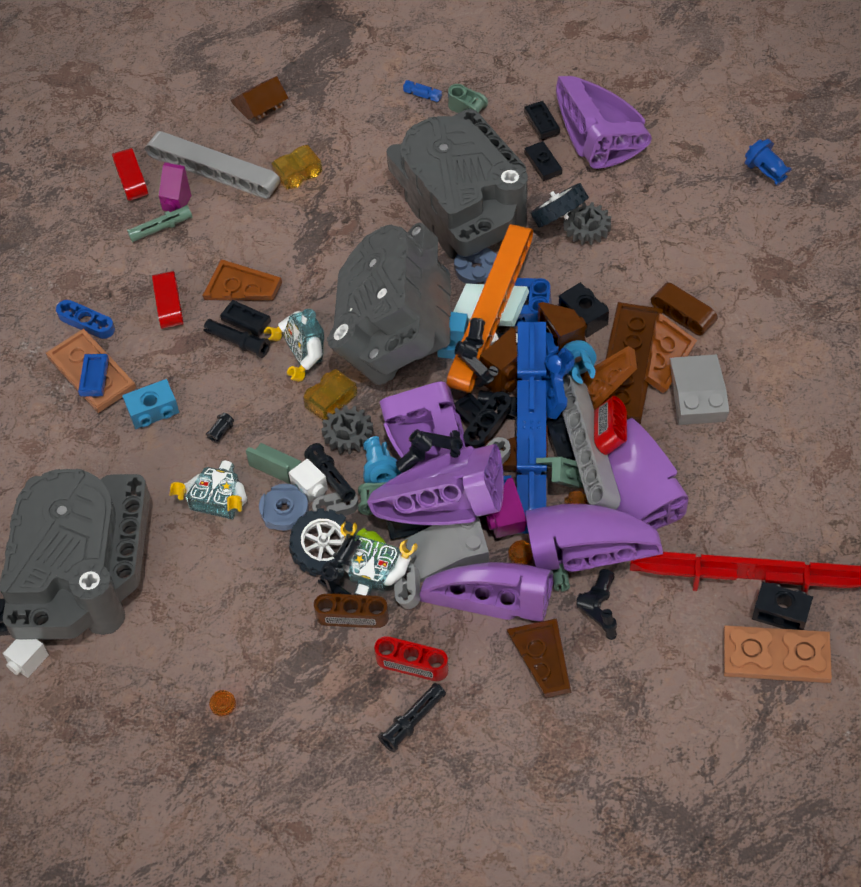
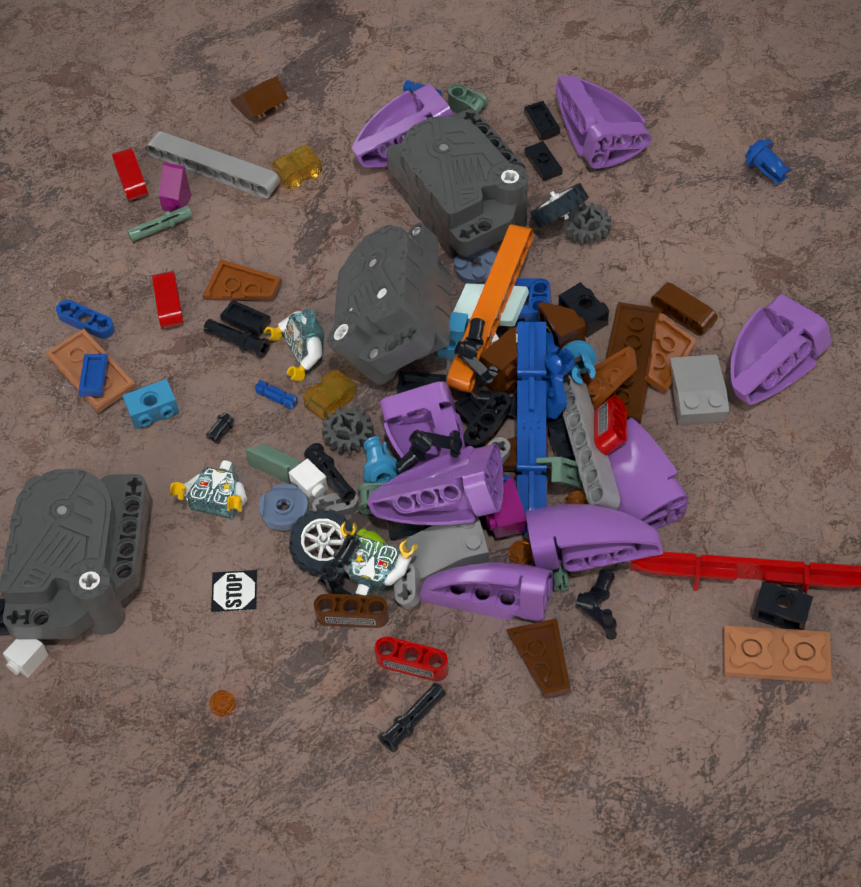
none -> sticker [211,570,257,612]
none -> blue axle [255,380,298,409]
none -> medium lavender panel [352,83,453,168]
none -> black plate [397,371,447,394]
none -> medium lavender panel [731,294,832,405]

